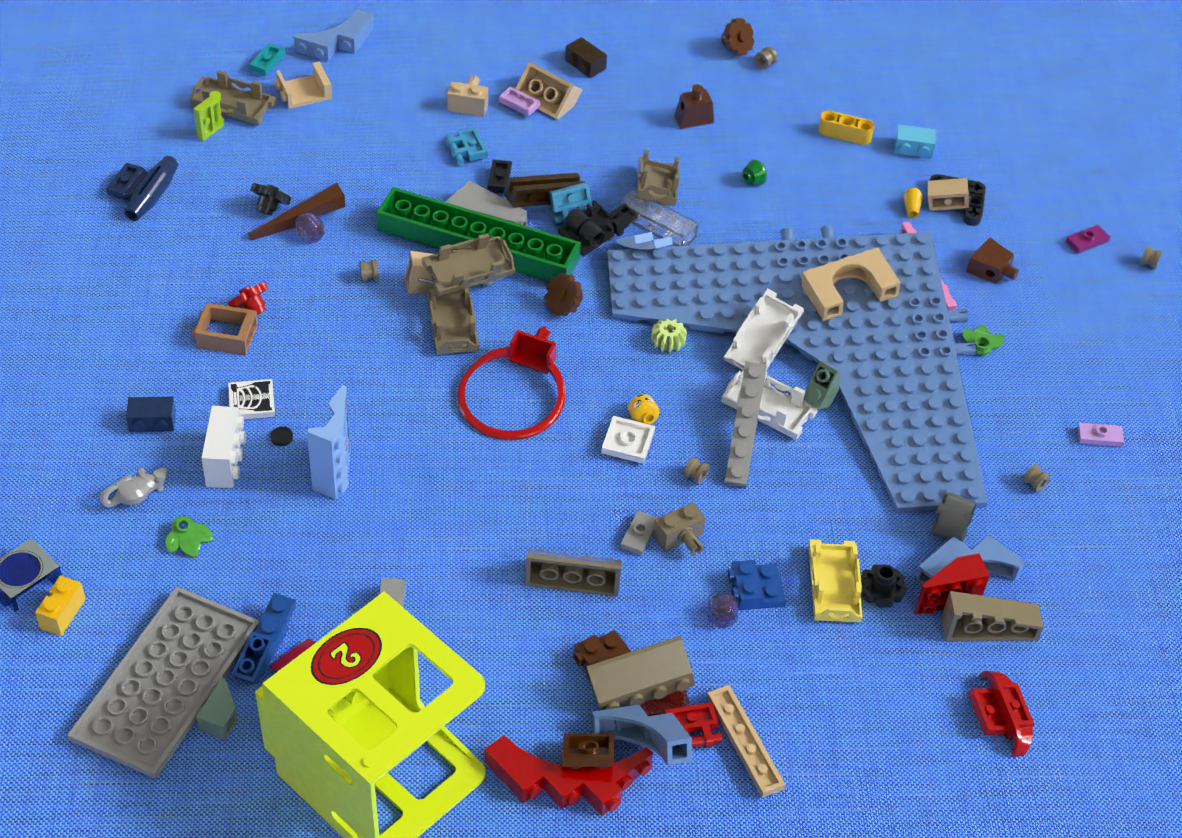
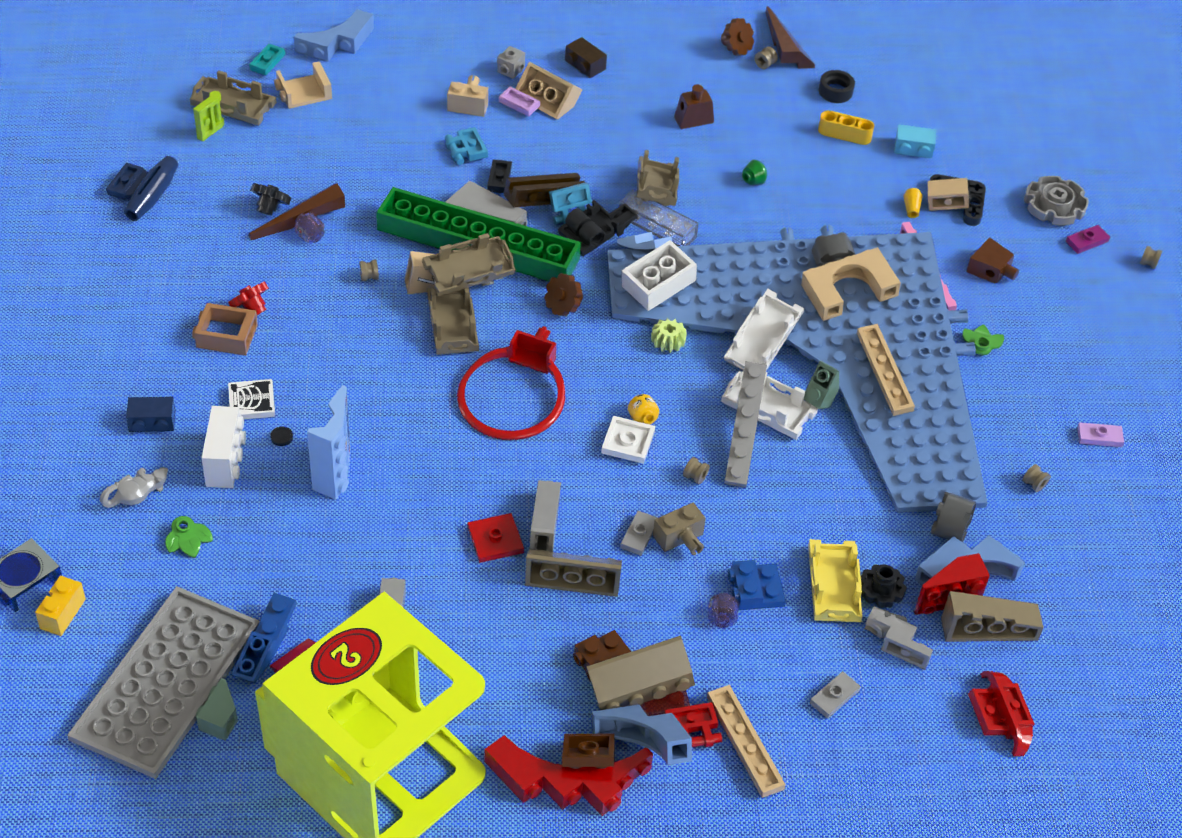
none -> red plate [467,513,524,563]
none -> light grey brick [497,46,525,79]
none -> light grey slope [530,480,561,552]
none -> white brick [622,240,697,311]
none -> reddish brown wedge [765,6,815,69]
none -> light grey plate [810,671,861,719]
none -> dark grey cylinder [812,232,855,267]
none -> black tyre [818,70,855,103]
none -> tan plate [857,324,915,416]
none -> light grey plate [864,606,933,670]
none -> light grey piece [1024,176,1089,225]

